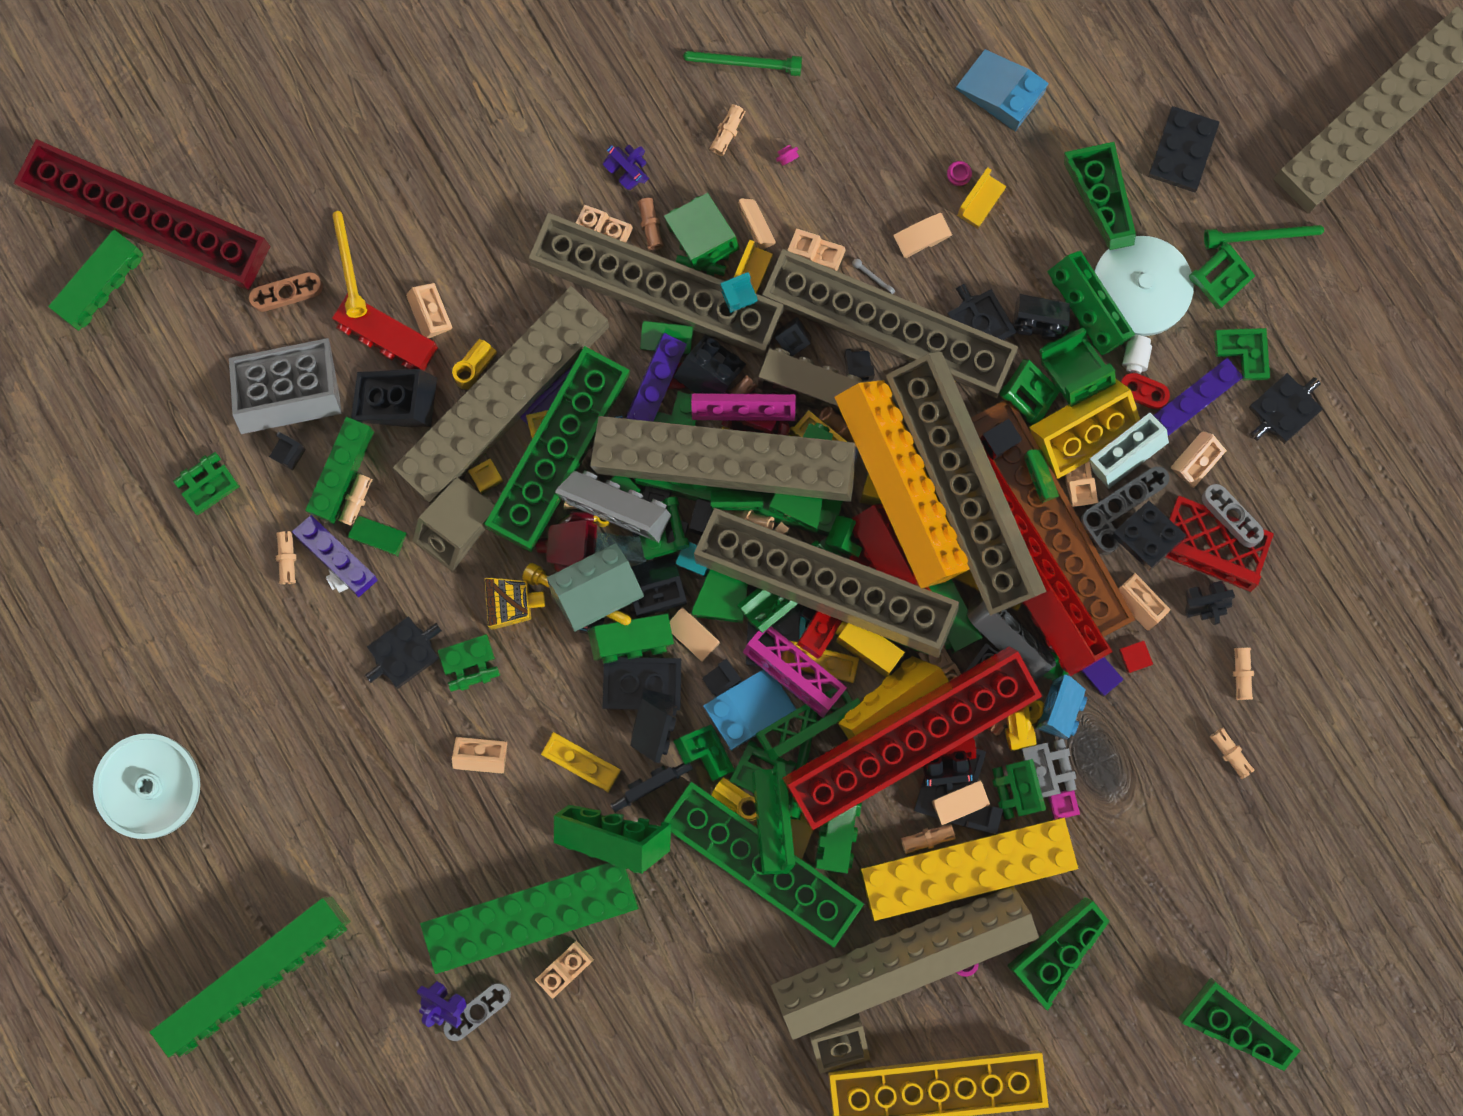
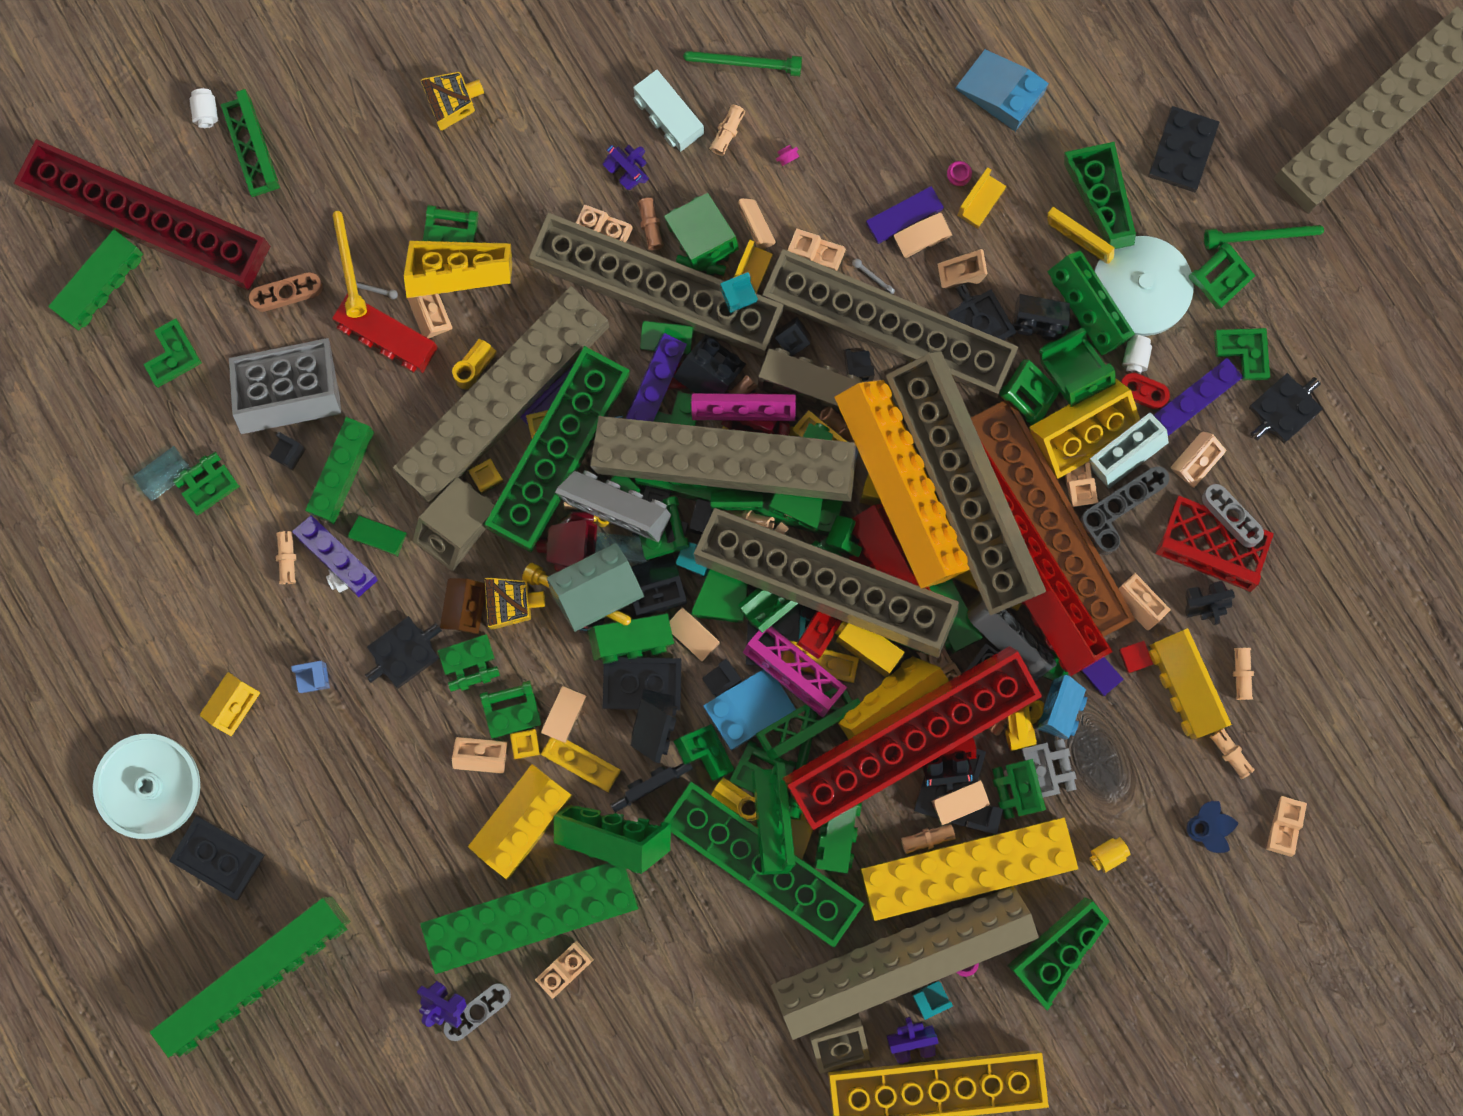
light nougat pin [338,473,373,526] -> none
black slope [351,369,437,427] -> none
black panel [980,419,1022,460] -> none
green slope [1023,449,1059,503] -> none
dark pink tile [1048,790,1080,820] -> none
black plate [1112,501,1187,571] -> none
green wedge [1178,978,1301,1071] -> none
none -> clear light blue slope [133,446,191,500]
none -> green plate [143,318,202,388]
none -> black plate [169,815,266,900]
none -> white brick [189,89,218,128]
none -> yellow panel [200,672,260,736]
none -> green fence [221,89,280,197]
none -> medium blue panel [291,661,330,693]
none -> light grey hinge [356,281,398,299]
none -> yellow wedge [404,241,512,298]
none -> torso [421,72,484,131]
none -> green plate [423,205,479,243]
none -> reddish brown panel [440,578,486,634]
none -> yellow slope [468,764,573,879]
none -> green plate [480,680,542,739]
none -> yellow tile [510,729,540,759]
none -> light nougat slope [541,686,587,743]
none -> light aqua brick [633,70,704,152]
none -> dark purple tile [866,186,944,244]
none -> dark purple hips [887,1017,938,1064]
none -> teal panel [911,981,953,1020]
none -> light nougat slope [938,249,987,289]
none -> yellow tile [1048,207,1115,264]
none -> yellow brick [1089,837,1131,873]
none -> yellow slope [1149,628,1232,740]
none -> dark blue plate [1186,801,1238,853]
none -> light nougat slope [1266,796,1307,857]

